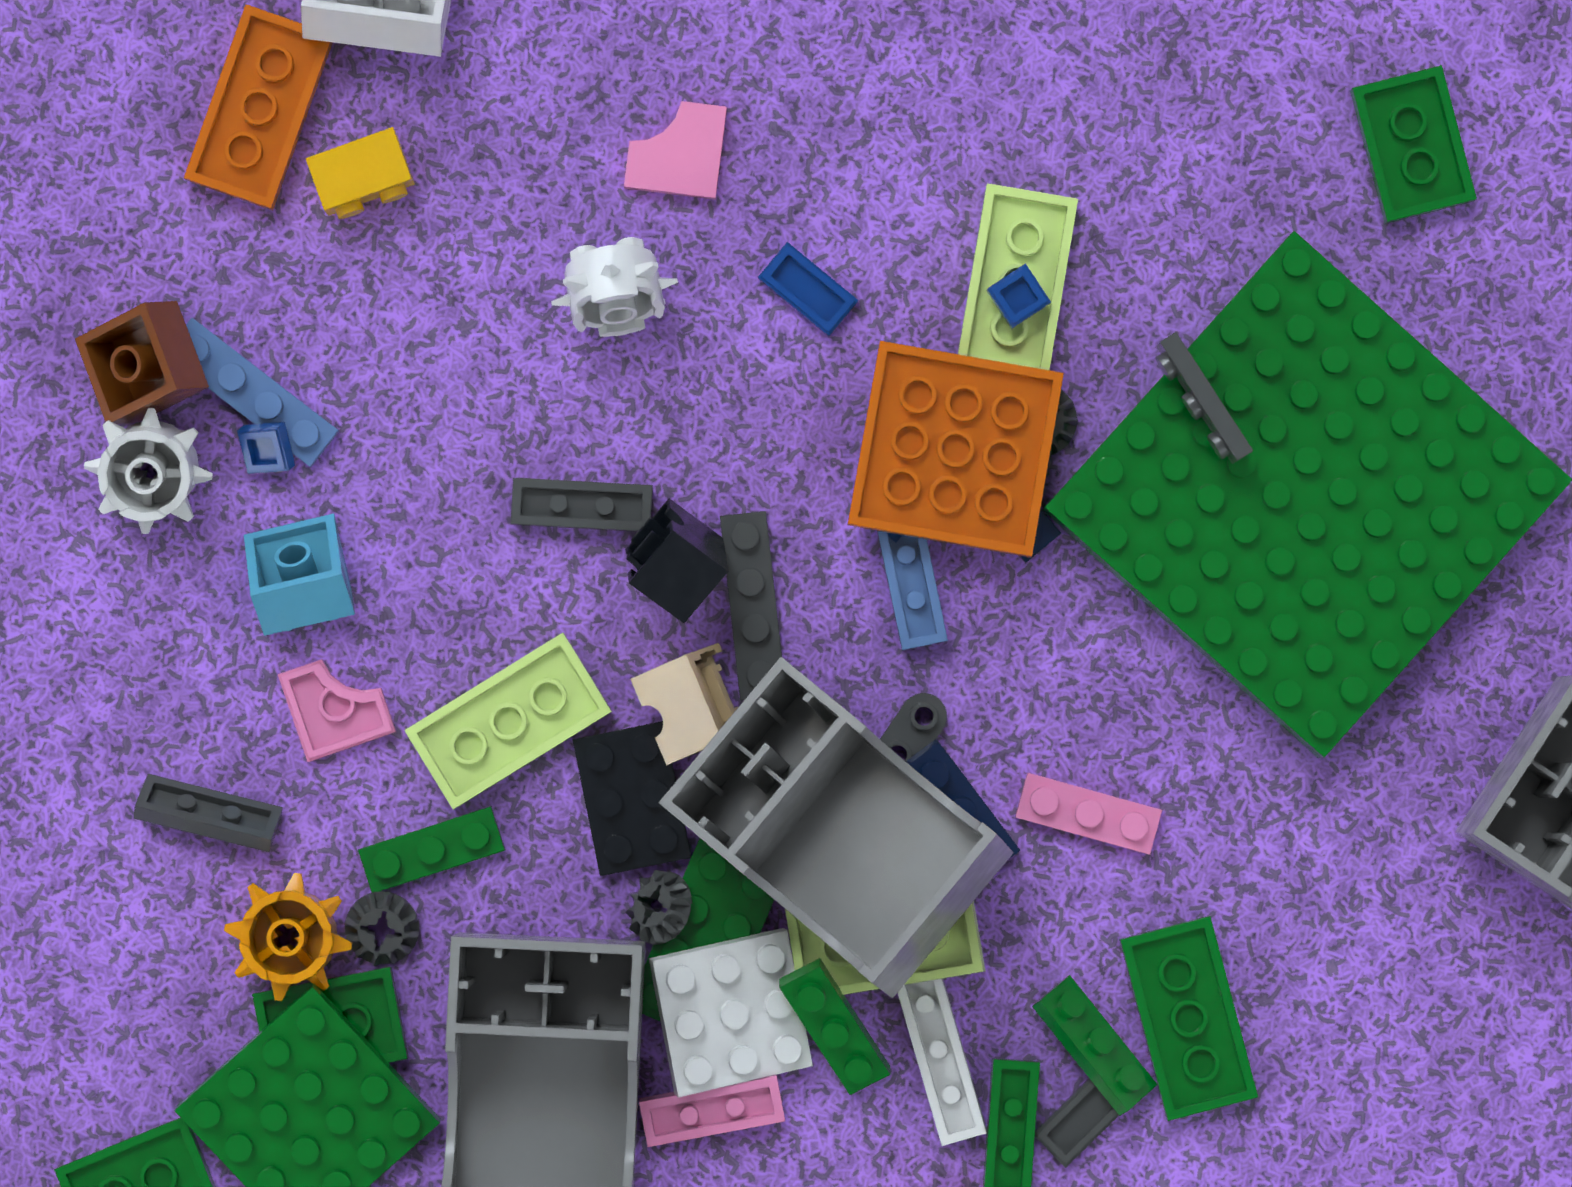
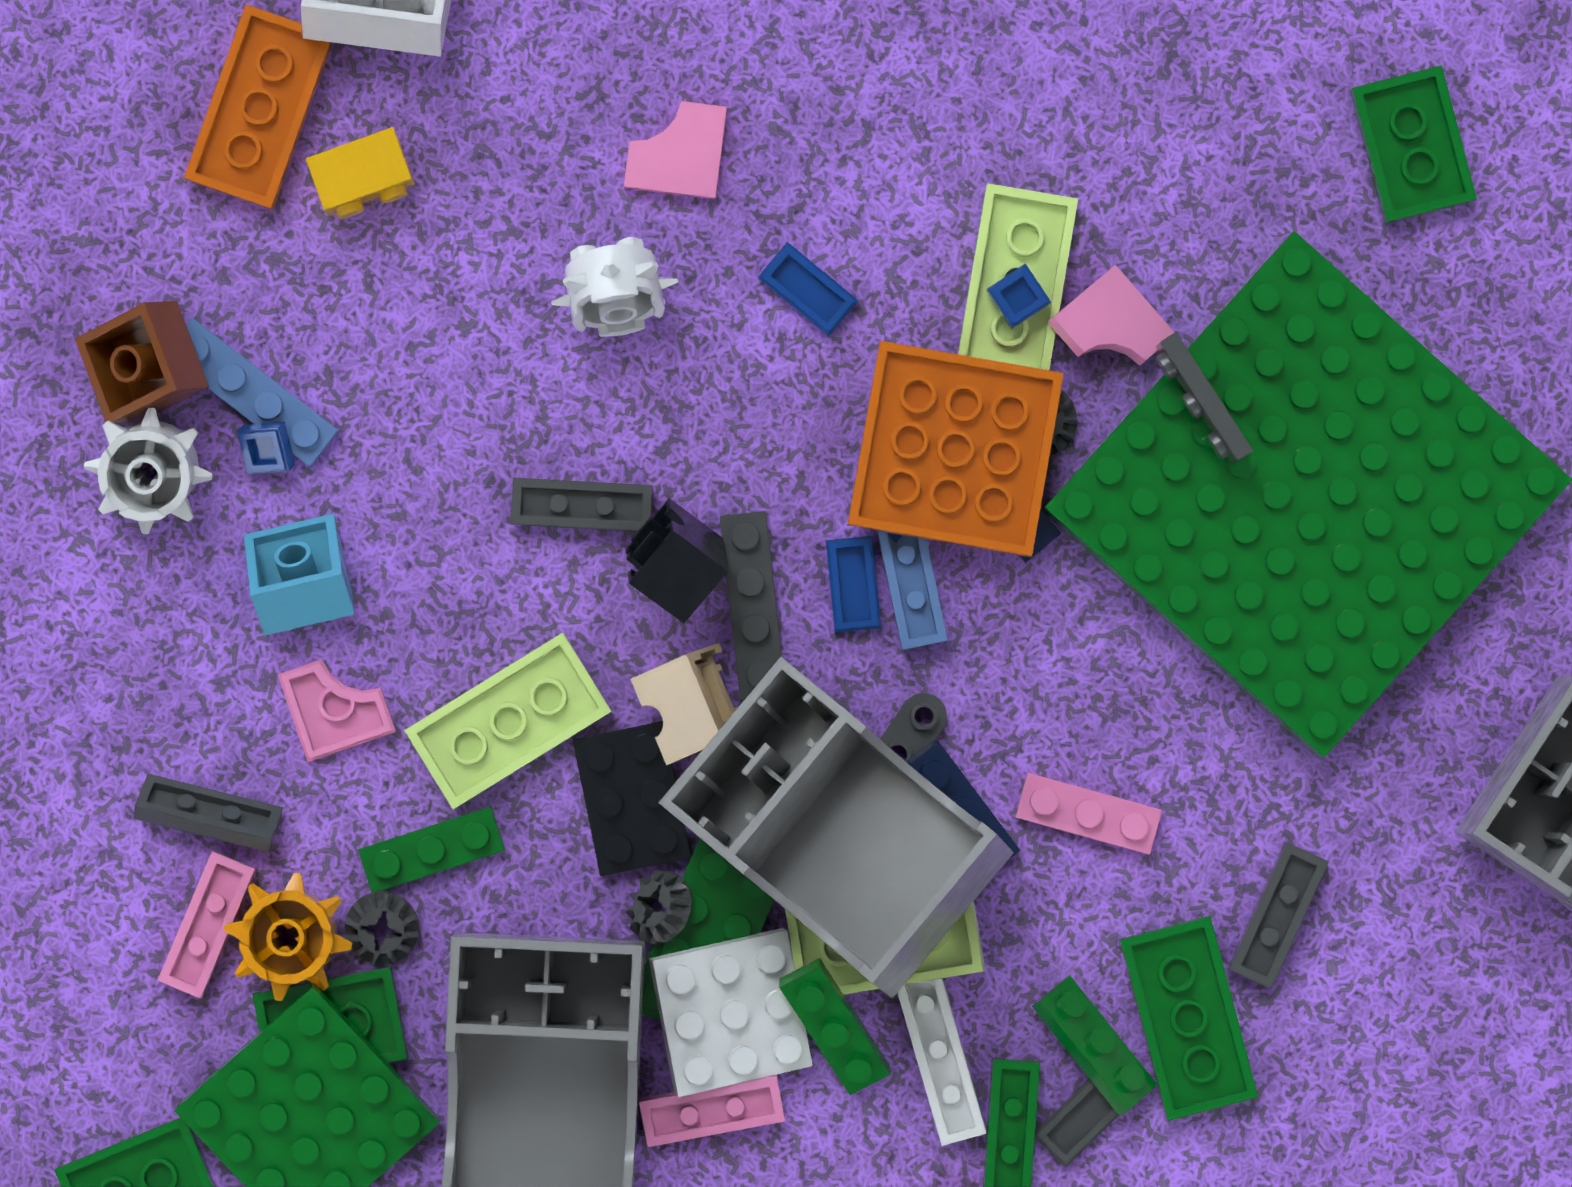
none -> bright pink plate [157,851,257,999]
none -> blue tile [826,536,881,633]
none -> bright pink tile [1048,265,1175,366]
none -> dark grey plate [1227,842,1329,989]

